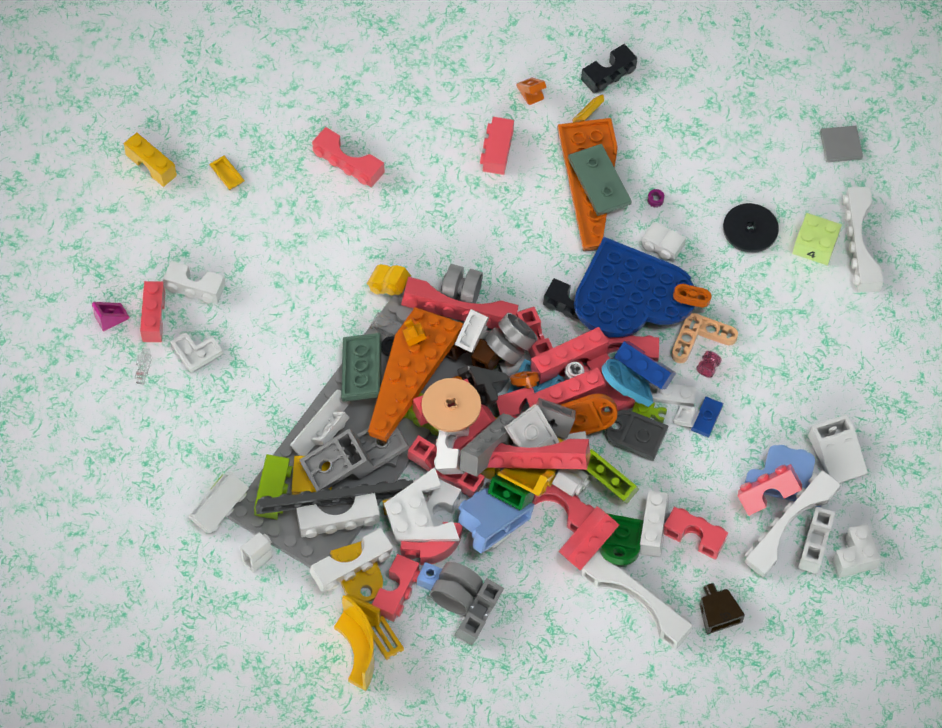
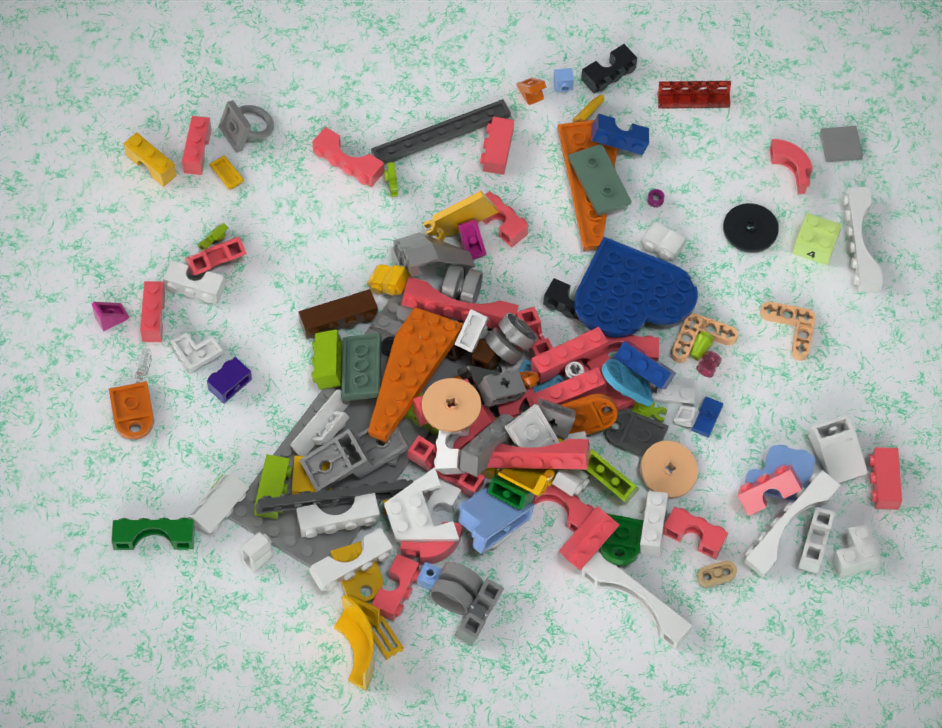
light orange tile [402,319,427,347] -> none
orange plate [673,284,712,308] -> none
dark brown torso [700,583,745,635] -> none
none -> orange plate [109,381,154,440]
none -> green arch [112,517,195,550]
none -> coral arch [182,116,212,175]
none -> coral arch [184,236,247,276]
none -> lime plate [198,223,229,250]
none -> dark purple brick [207,357,252,404]
none -> light grey tile [218,100,274,152]
none -> reddish brown brick [298,289,378,339]
none -> lime brick [311,329,343,390]
none -> dark grey plate [371,99,511,164]
none -> lime plate [384,162,398,197]
none -> light grey panel [393,232,476,278]
none -> yellow tile [423,191,498,241]
none -> dark pink slope [457,219,487,259]
none -> light grey brick [478,371,527,407]
none -> coral arch [482,191,528,248]
none -> light blue plate [553,68,574,92]
none -> blue arch [592,113,649,155]
none -> light nougat piece [640,441,698,498]
none -> clear red fence [657,81,731,109]
none -> lime cone [690,331,714,361]
none -> tan plate [697,561,737,587]
none -> light nougat beam [760,302,815,361]
none -> coral arch [770,139,813,194]
none -> coral brick [869,447,902,510]

